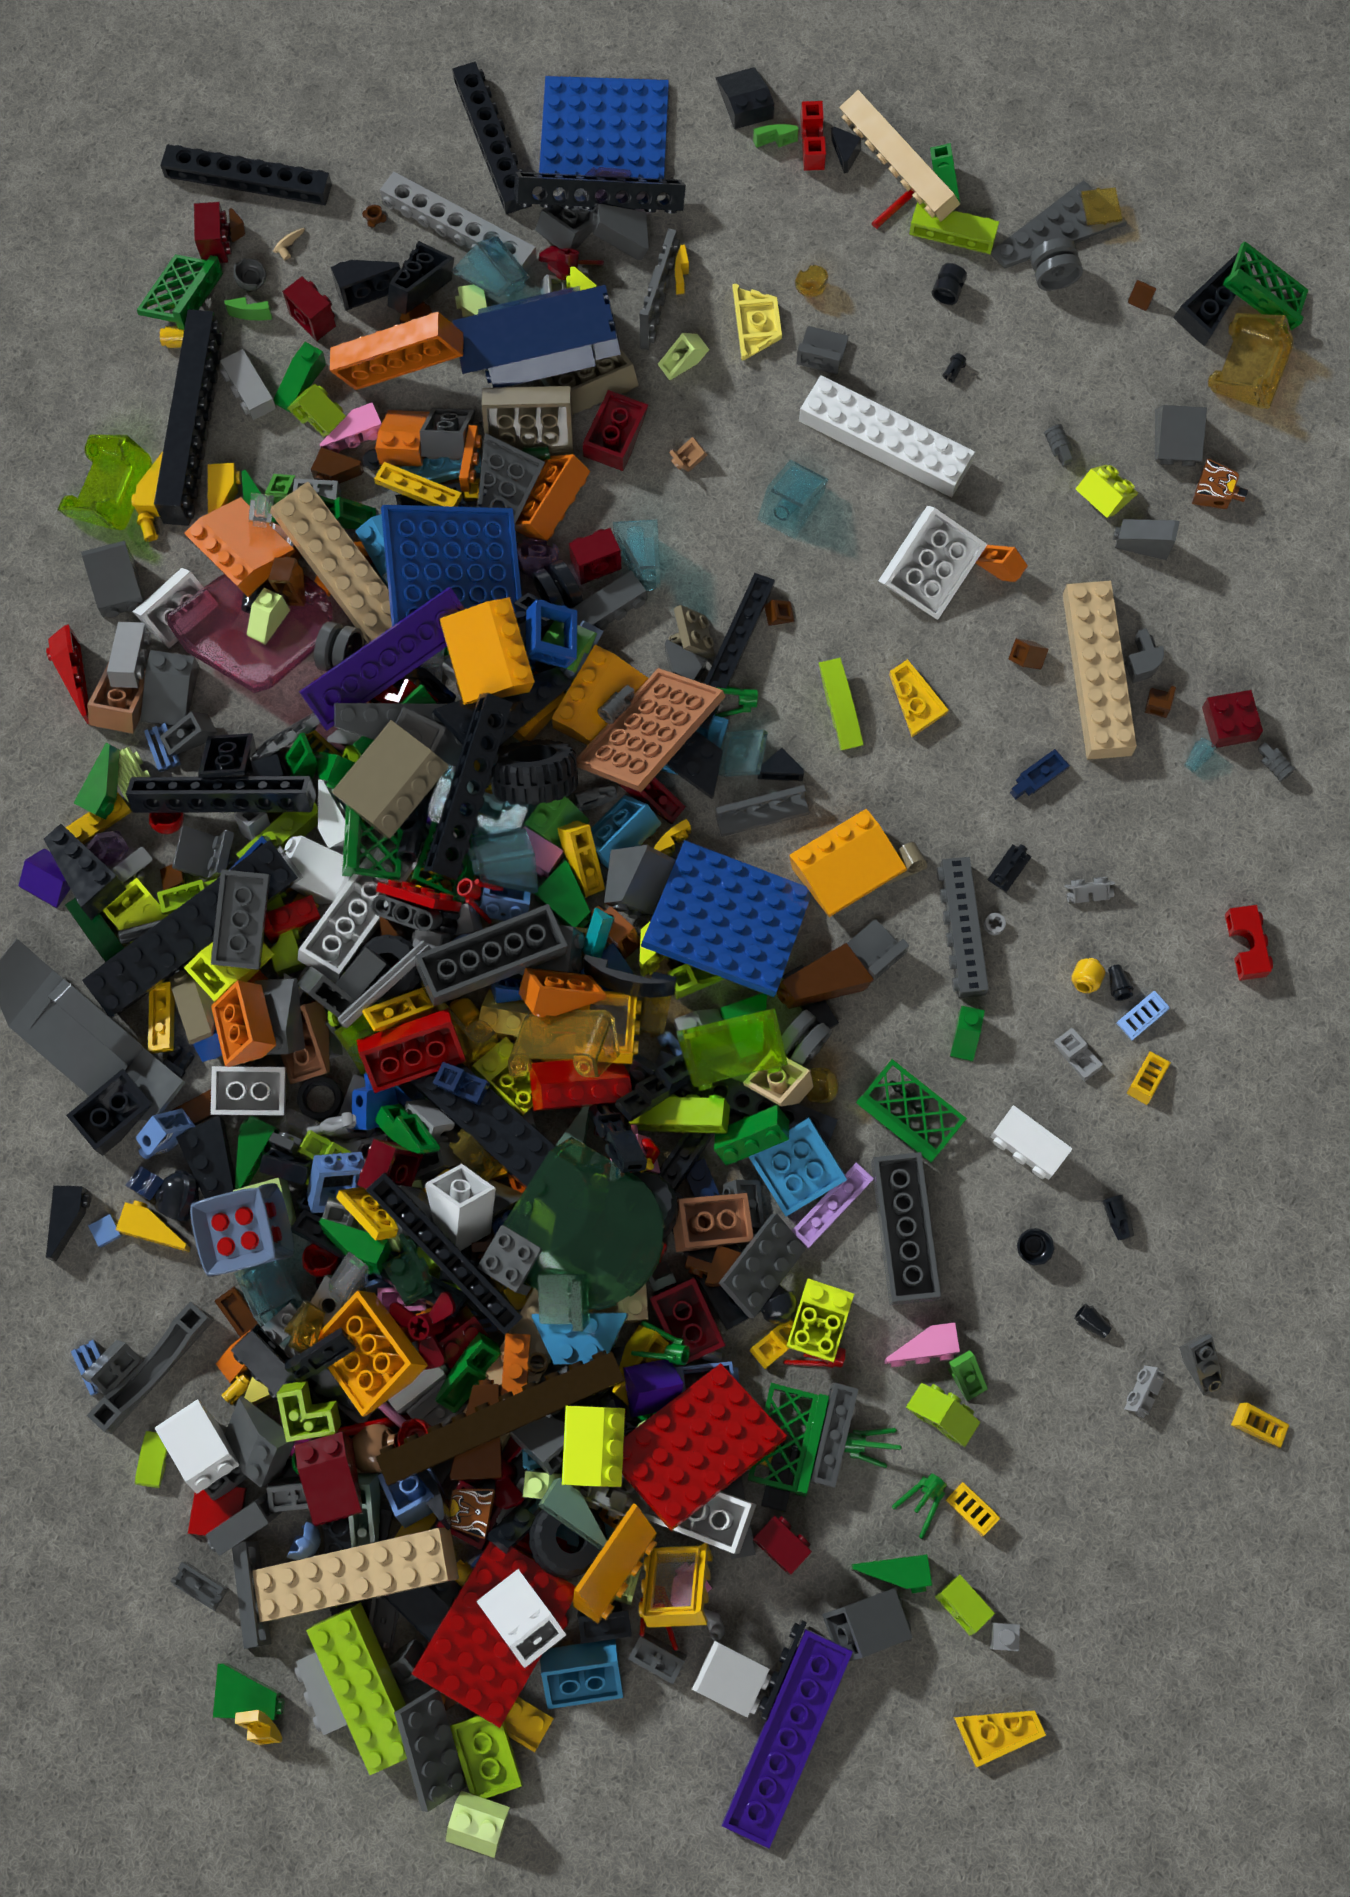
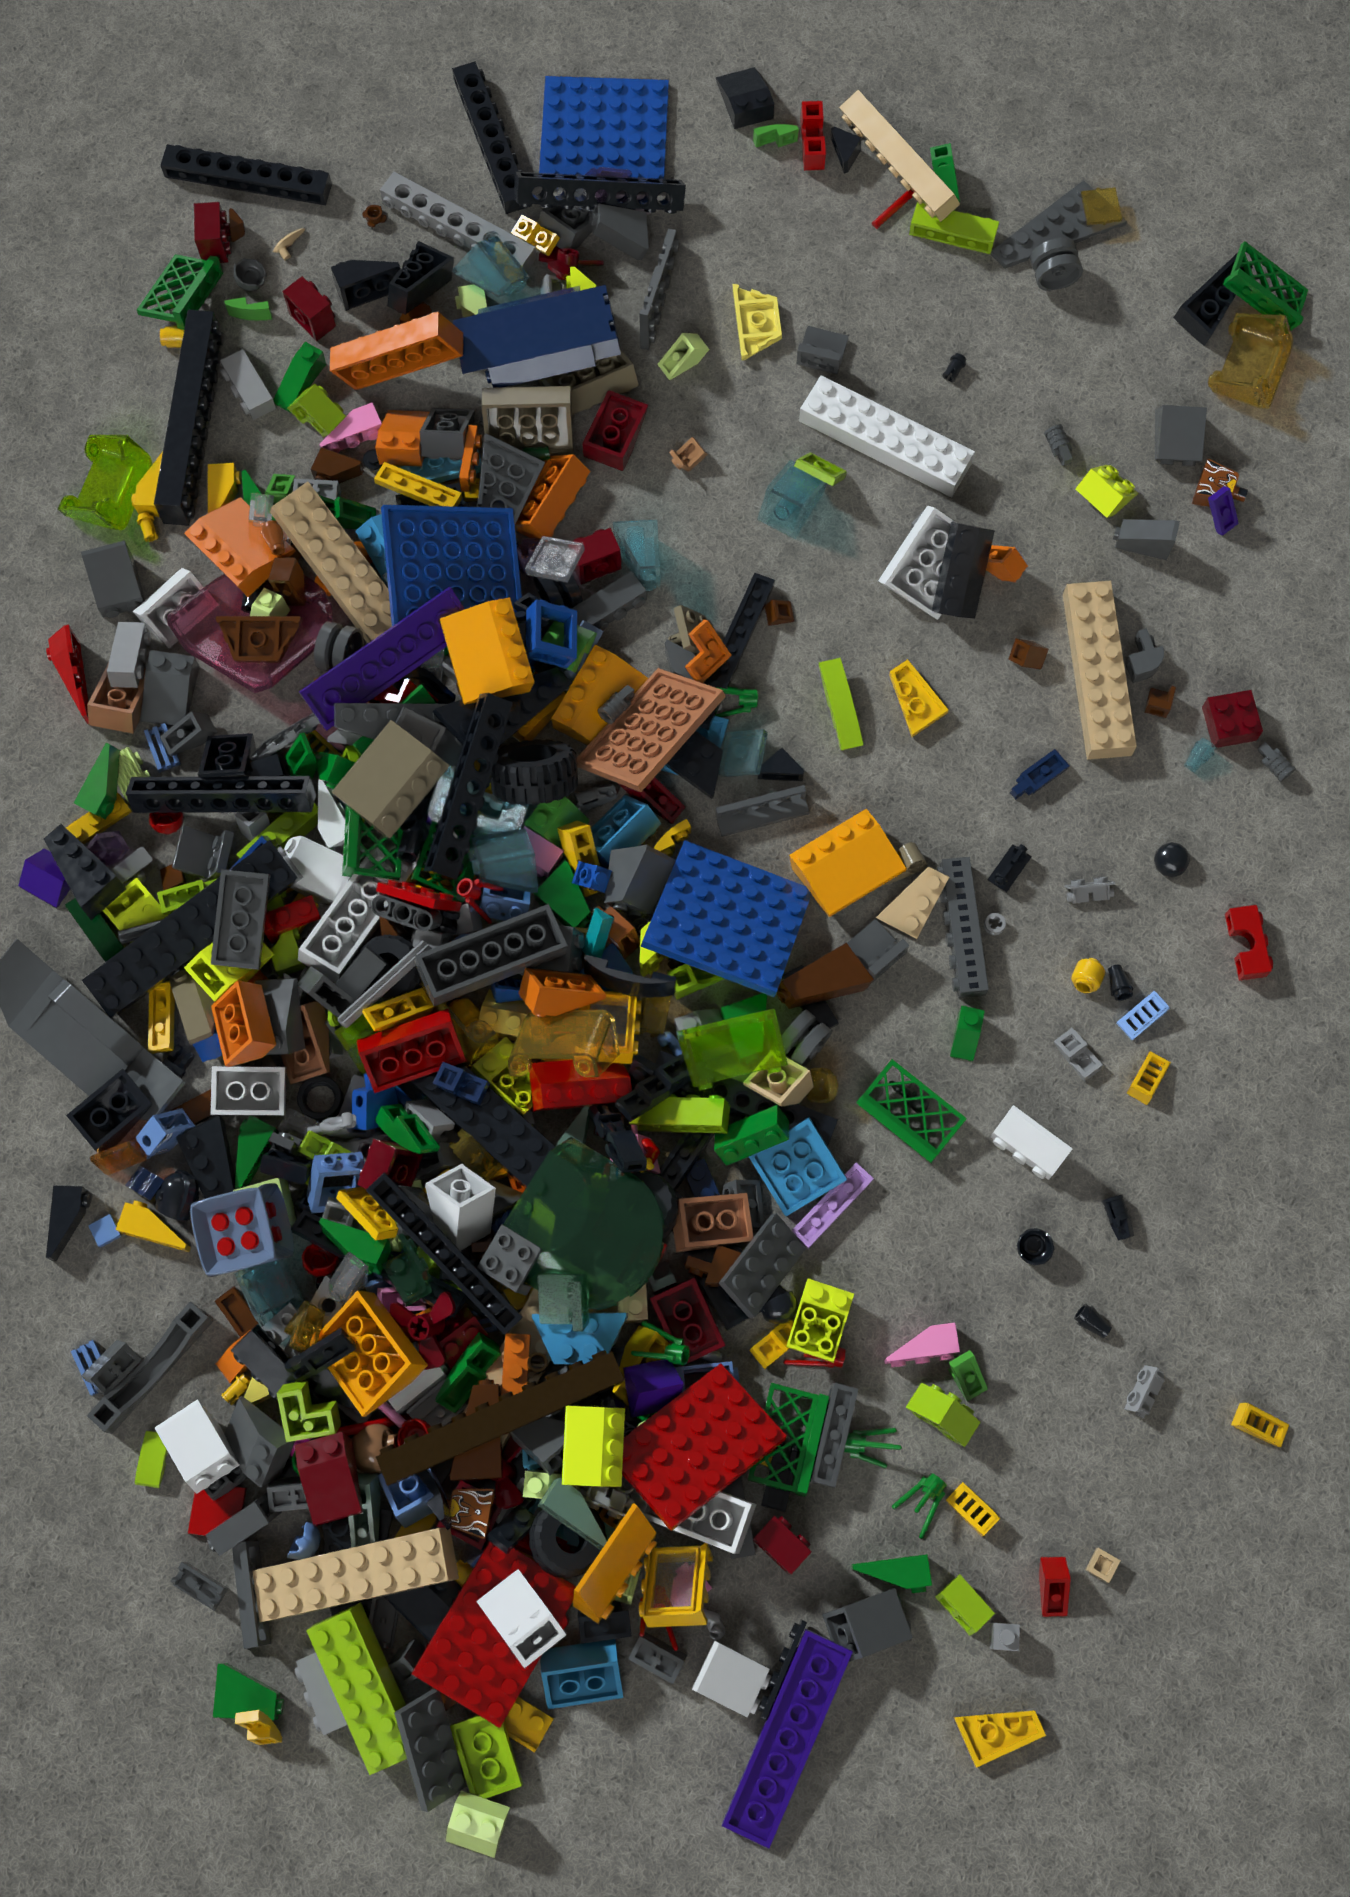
yellow slope [675,244,689,295] -> none
clear yellow hair [795,265,828,298] -> none
dark grey brick [871,1152,941,1305] -> none
black wheel [932,263,967,305] -> none
reddish brown slope [1128,280,1156,311] -> none
dark grey slope [1179,1334,1224,1396] -> none
none -> clear orange slope [90,1141,146,1175]
none -> reddish brown wing [216,616,303,663]
none -> dark orange cone [261,520,285,555]
none -> yellow slope [511,215,560,256]
none -> clear plate [525,536,585,583]
none -> blue brick [572,861,612,893]
none -> orange plate [685,620,732,683]
none -> lime tile [794,452,847,486]
none -> tan wing [876,867,950,939]
none -> black slope [932,522,995,619]
none -> red slope [1039,1557,1071,1617]
none -> tan plate [1085,1548,1121,1583]
none -> black hair [1154,842,1190,877]
none -> dark purple plate [1208,486,1239,536]

